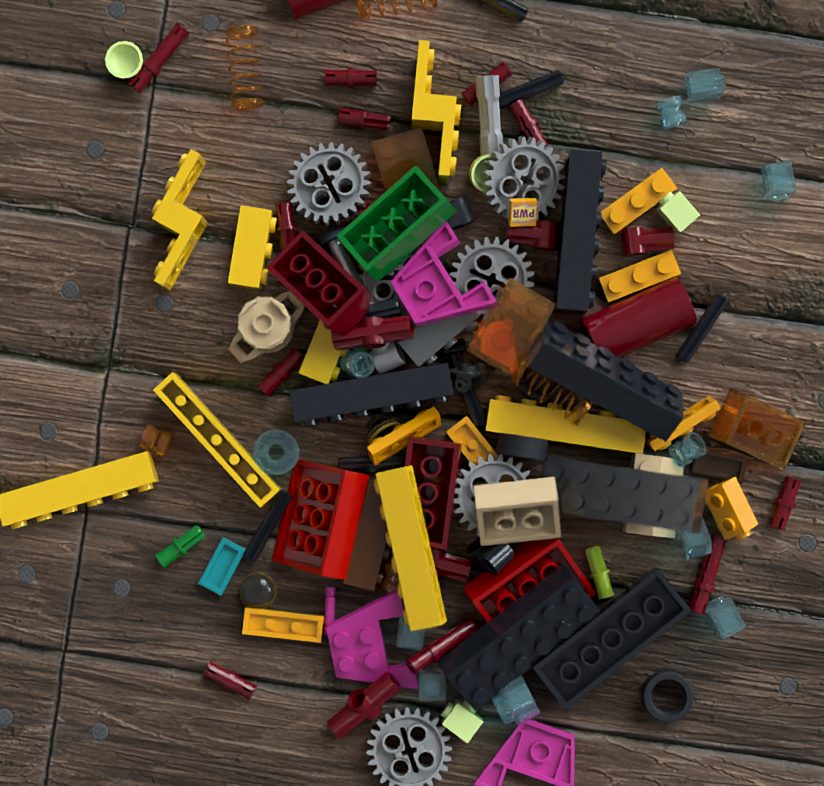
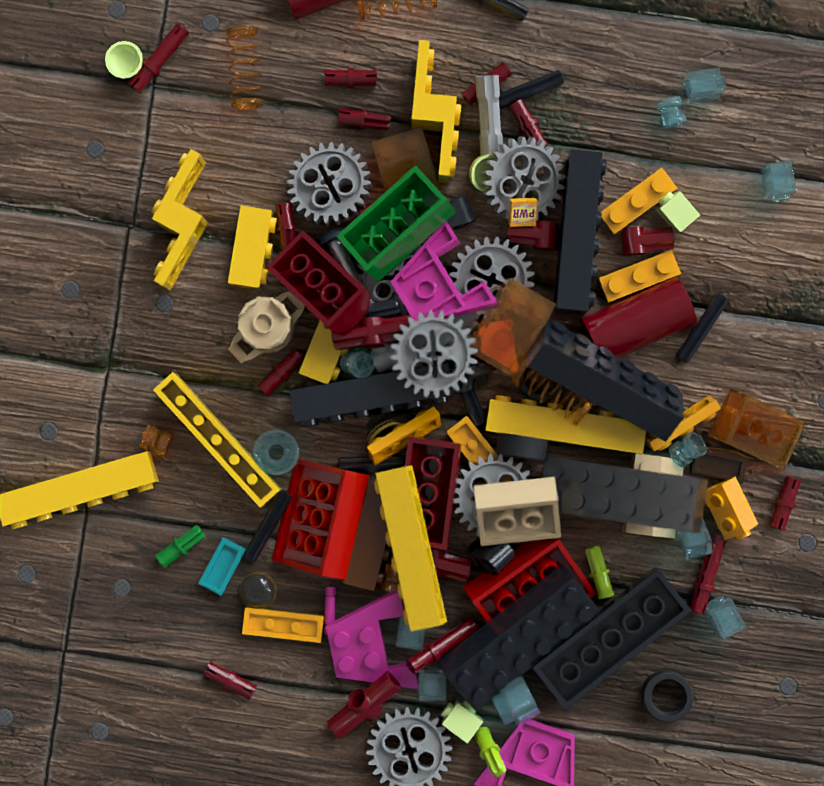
none -> light grey gear [390,310,478,398]
none -> lime axle [473,727,506,777]

